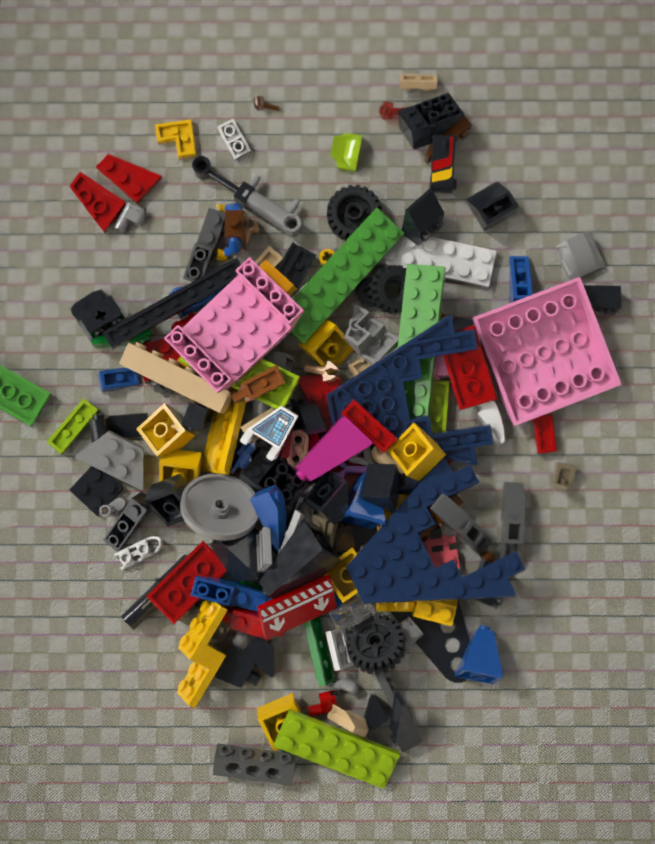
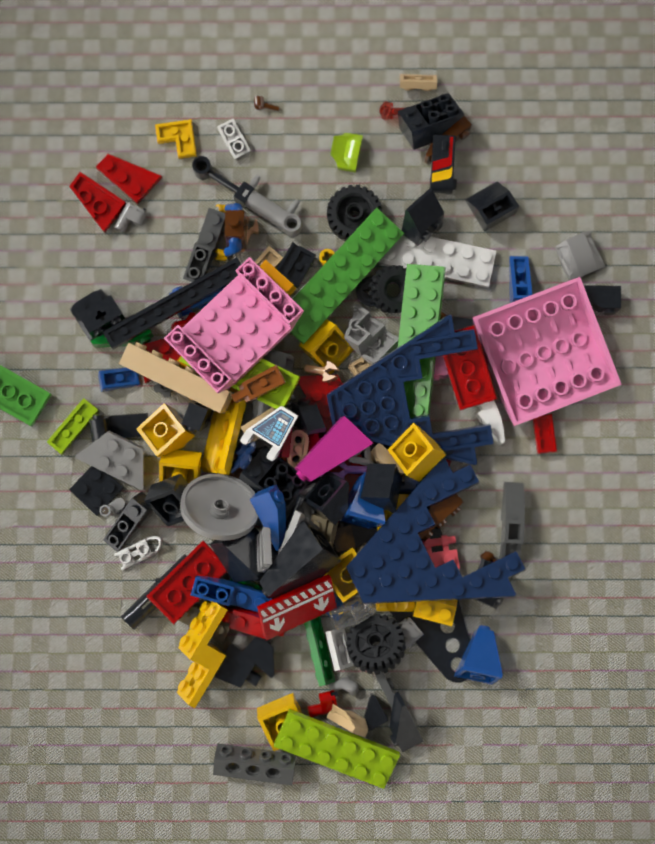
red plate [341,399,397,453] -> none
lime plate [429,380,449,433] -> none
dark grey slope [430,493,491,556] -> none
dark tan plate [552,462,576,491] -> none

